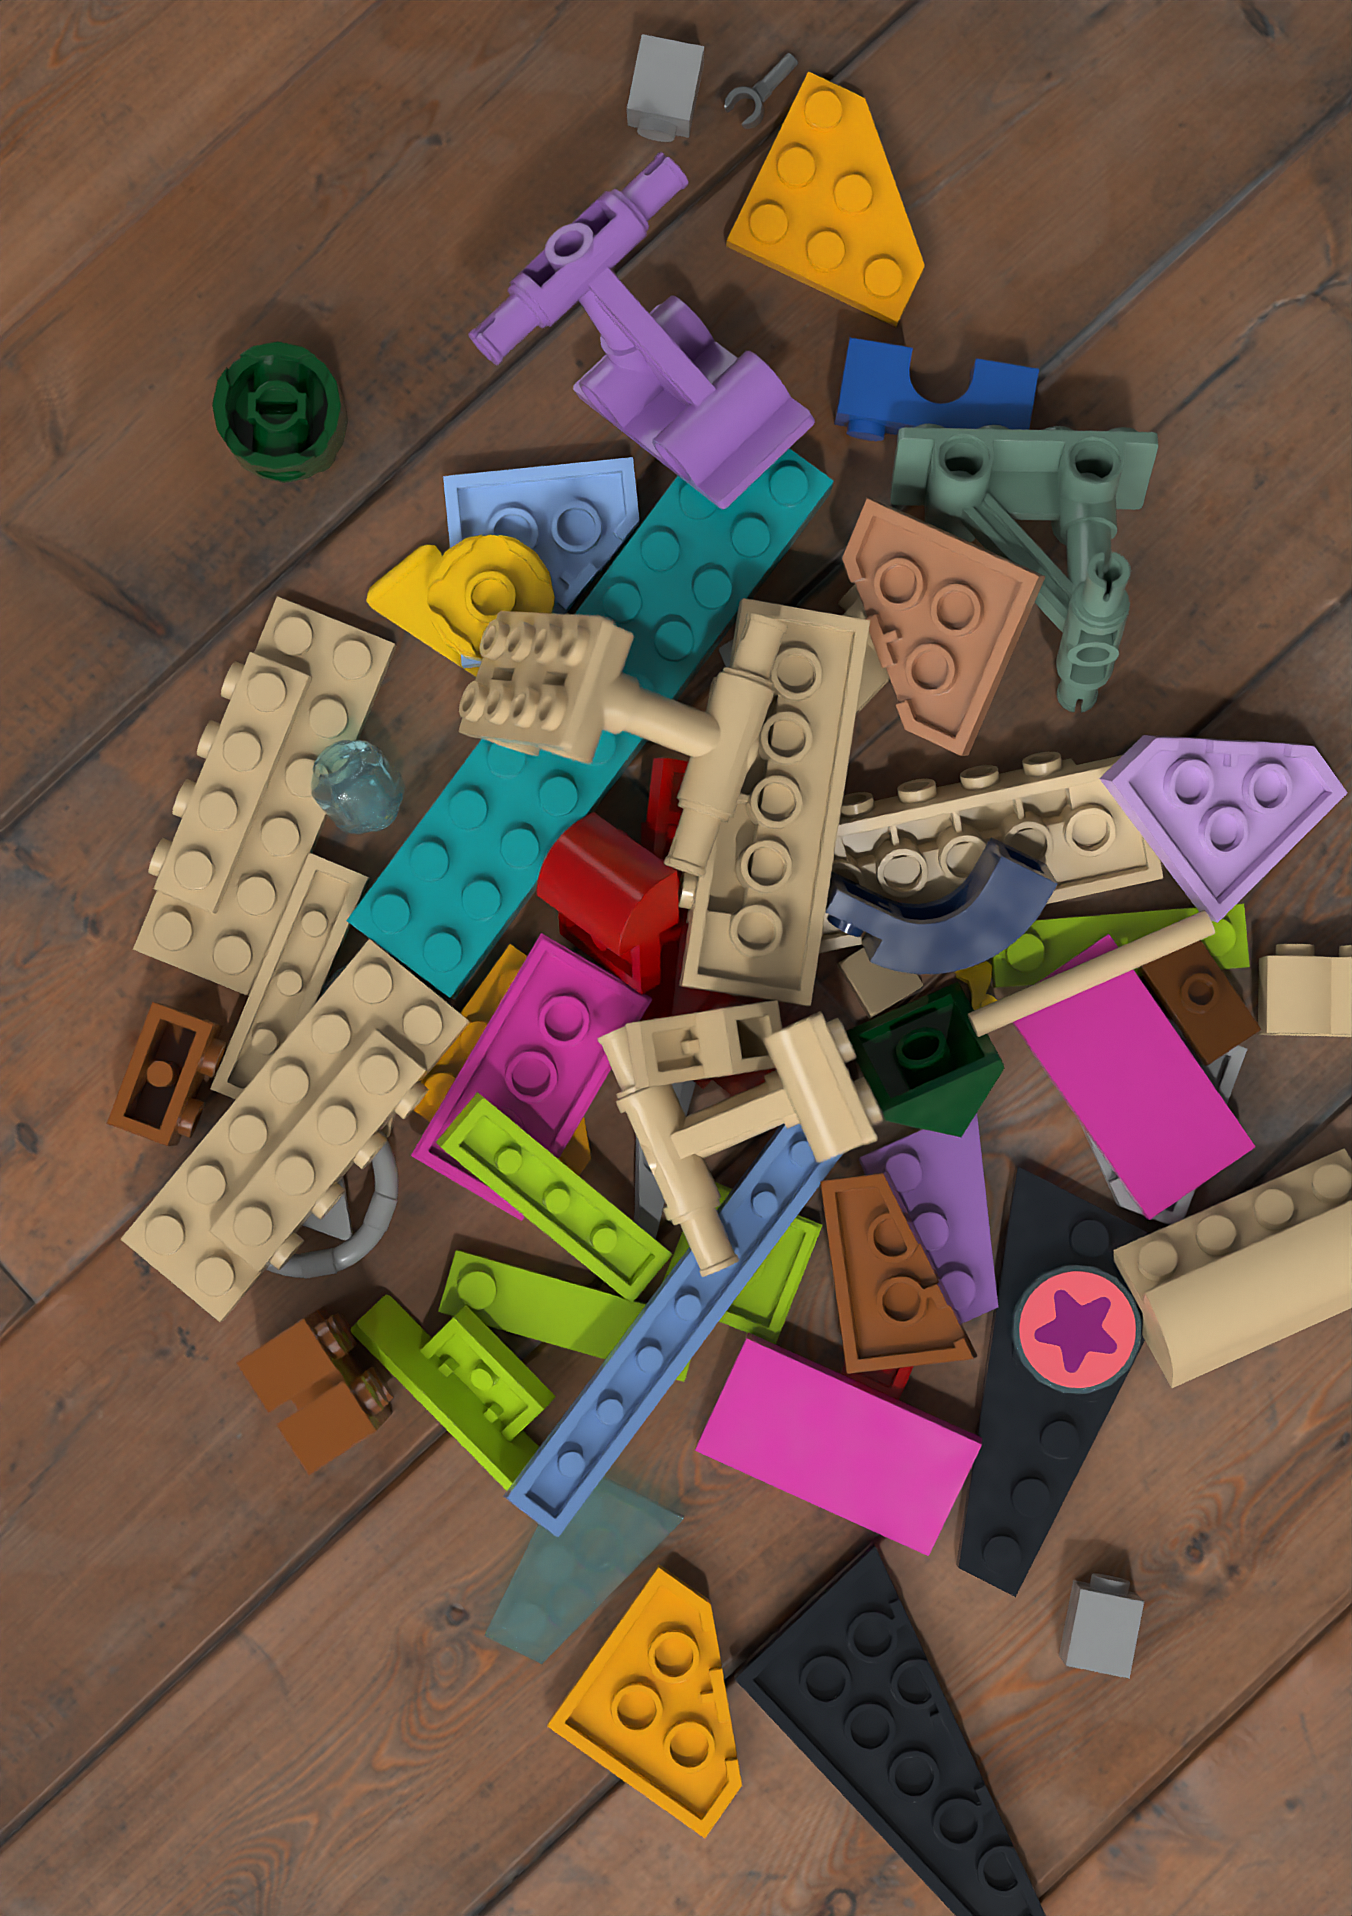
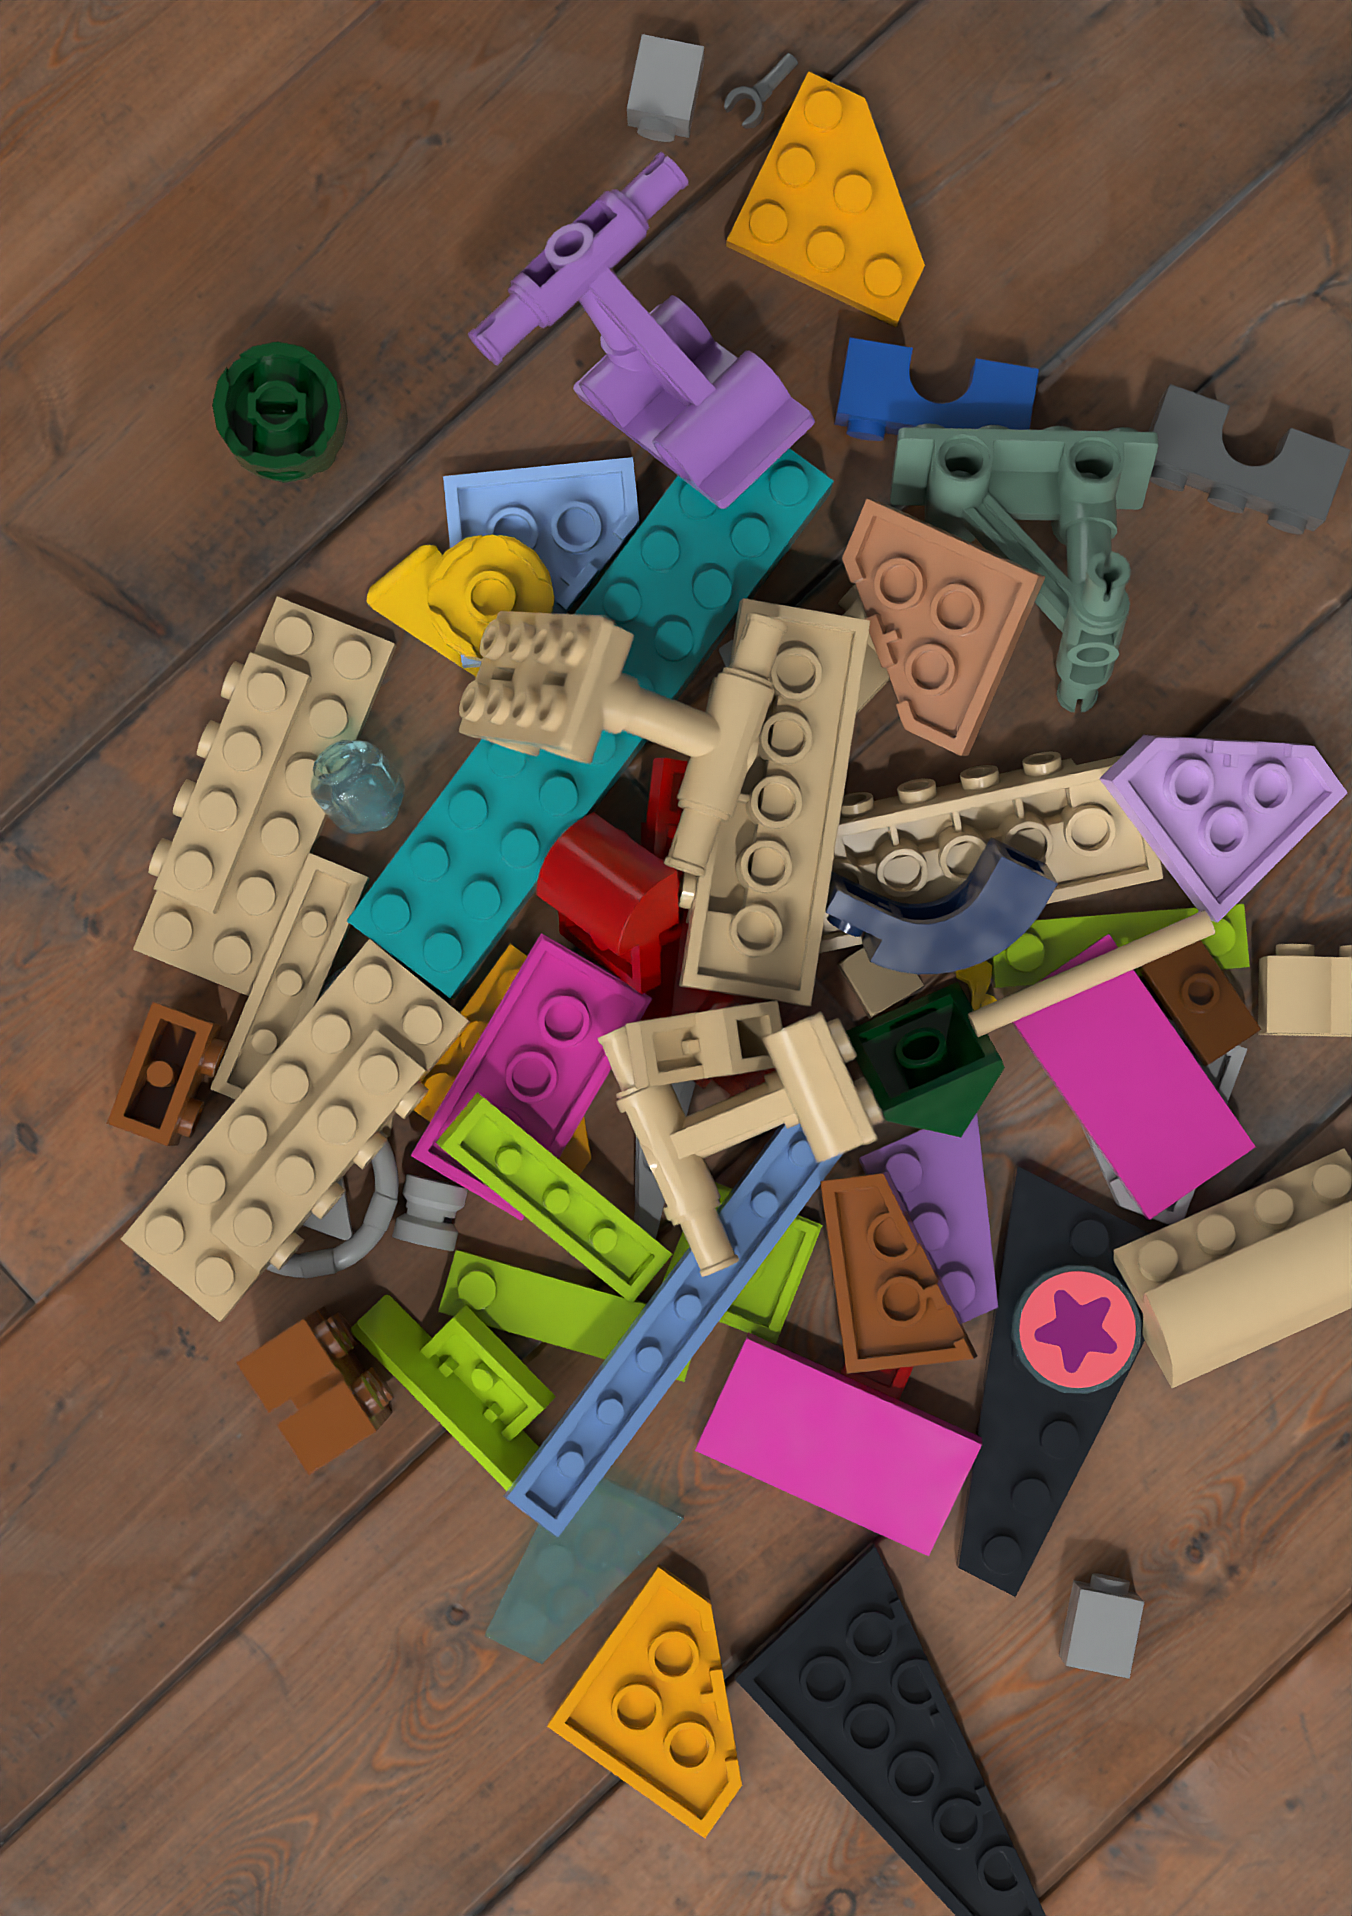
none -> light grey wheel [392,1174,468,1251]
none -> dark grey arch [1149,384,1351,535]

